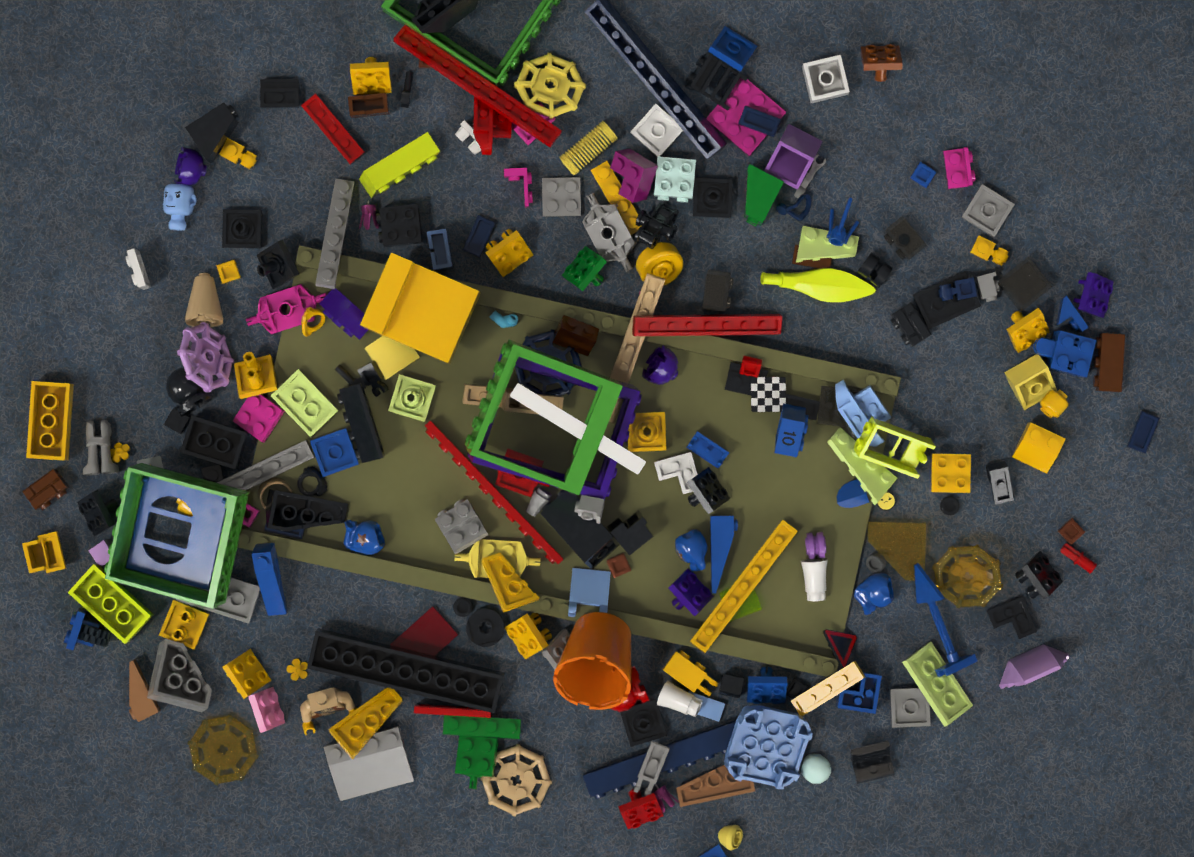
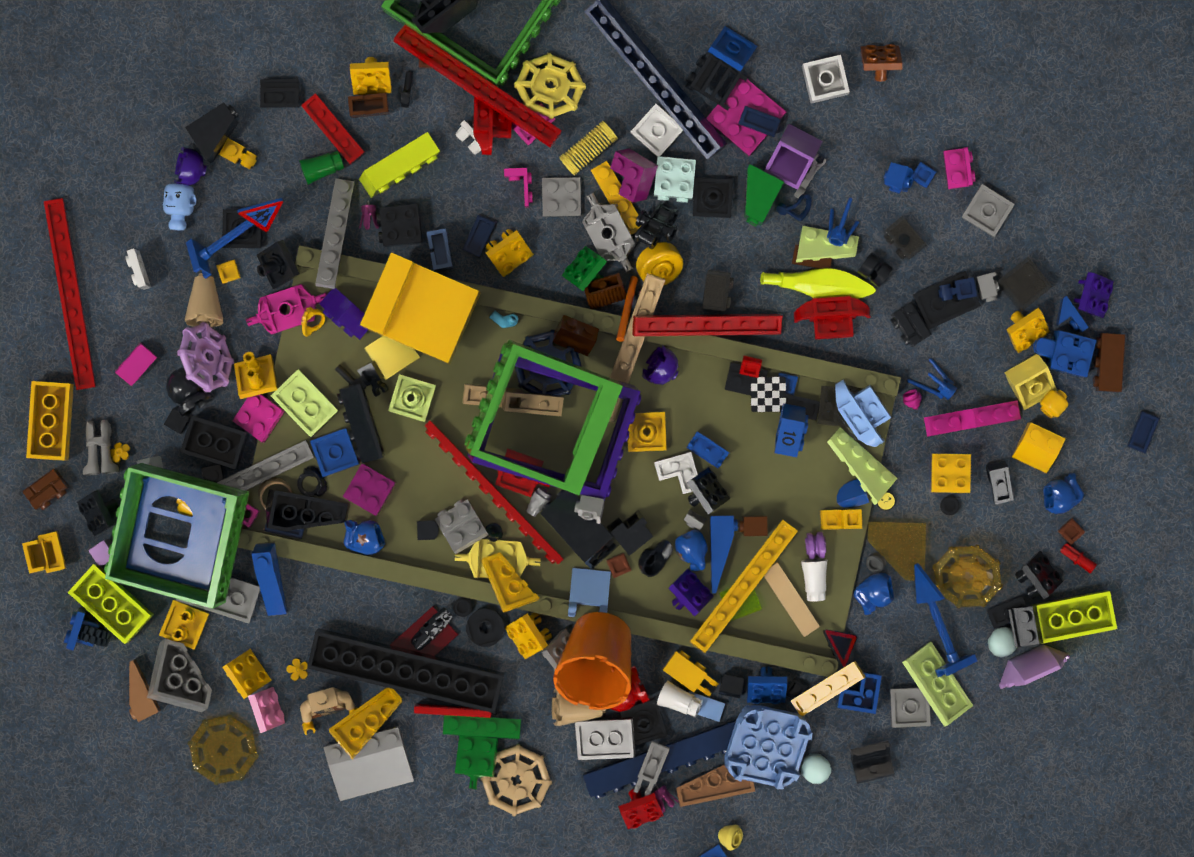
white sticker [510,383,646,474] -> none
neon yellow door [854,416,936,479] -> none
yellow plate [970,235,1009,266] -> none
none -> red plate [44,198,96,390]
none -> dark pink hinge [115,342,157,386]
none -> blue piece [186,198,283,279]
none -> green plant [299,151,344,185]
none -> magenta brick [343,463,397,516]
none -> black hinge [411,607,453,651]
none -> black piece [417,520,439,540]
none -> black plate [486,523,503,542]
none -> tan cone [552,688,606,726]
none -> light grey plate [575,718,636,760]
none -> reddish brown brick [584,273,626,310]
none -> orange bar [616,276,638,342]
none -> black cap [638,539,673,577]
none -> light grey plate [684,509,706,530]
none -> reddish brown brick [739,516,768,536]
none -> tan tile [764,562,820,637]
none -> blue tile [778,373,798,395]
none -> red plate [794,296,871,340]
none -> yellow slope [820,509,862,530]
none -> blue brick [884,162,914,194]
none -> dark pink plate [903,389,922,410]
none -> blue plant [907,358,957,400]
none -> dark pink bracket [924,400,1021,437]
none -> light aqua hair [988,627,1017,657]
none -> plate [1008,605,1043,647]
none -> neon yellow brick [1031,590,1117,644]
none -> blue piece [1043,473,1084,514]

